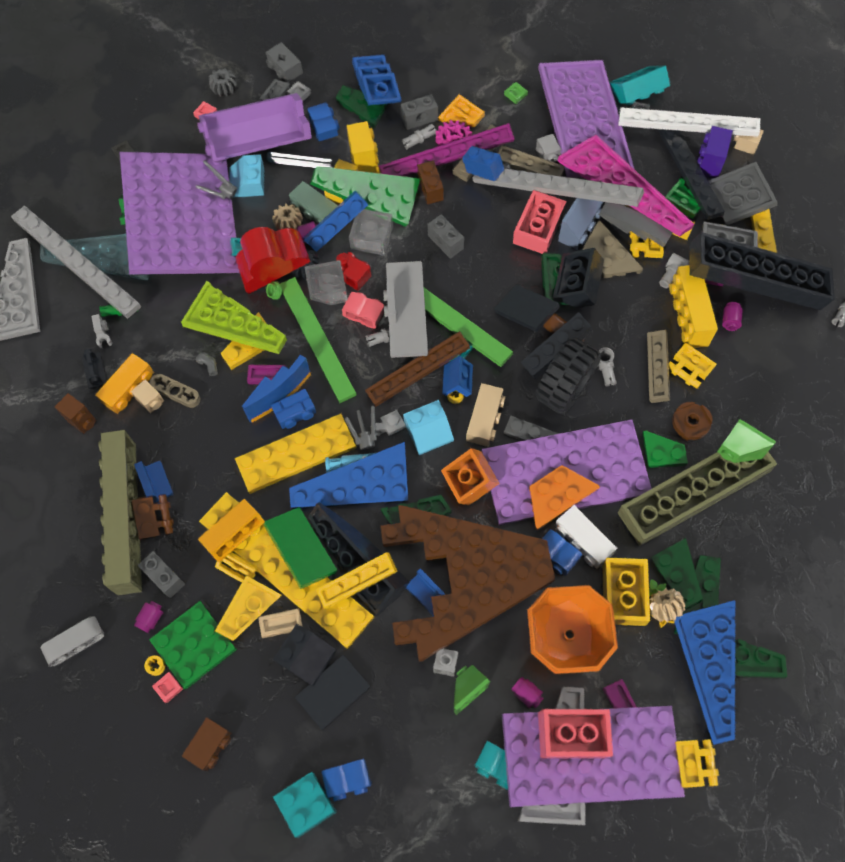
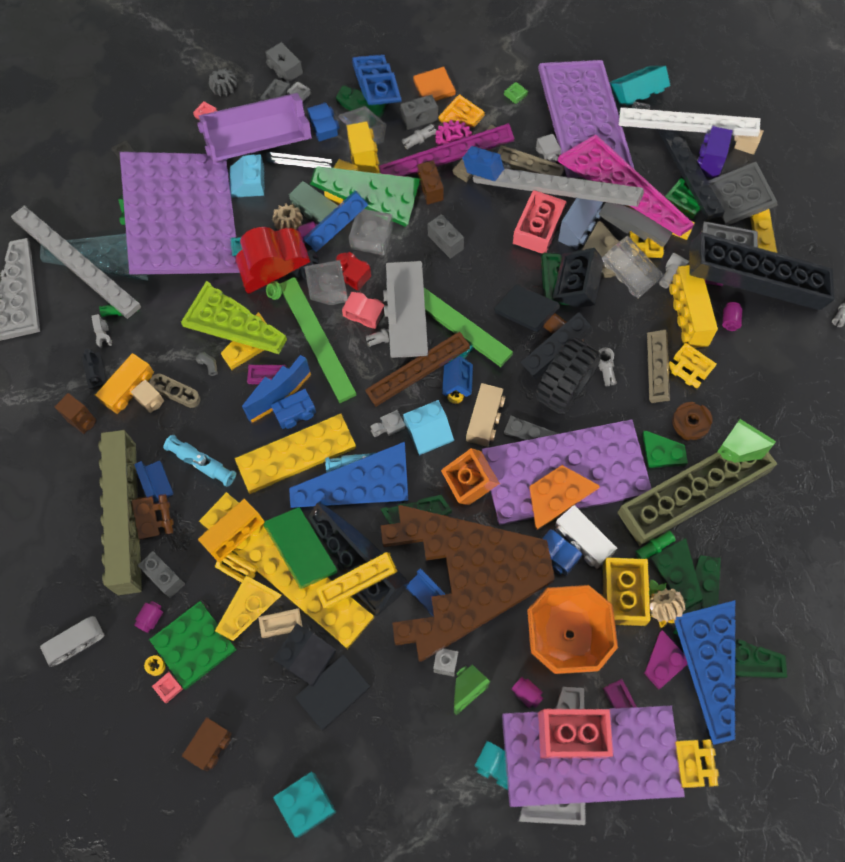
dark grey plant [196,160,238,200] -> none
blue brick [322,759,372,801] -> none
dark grey plant [345,406,377,450] -> none
none -> medium azure piece [163,435,236,487]
none -> clear slope [339,106,387,144]
none -> orange tile [413,67,455,101]
none -> clear slope [601,235,664,299]
none -> green pin [635,530,676,559]
none -> magenta wing [644,630,688,689]

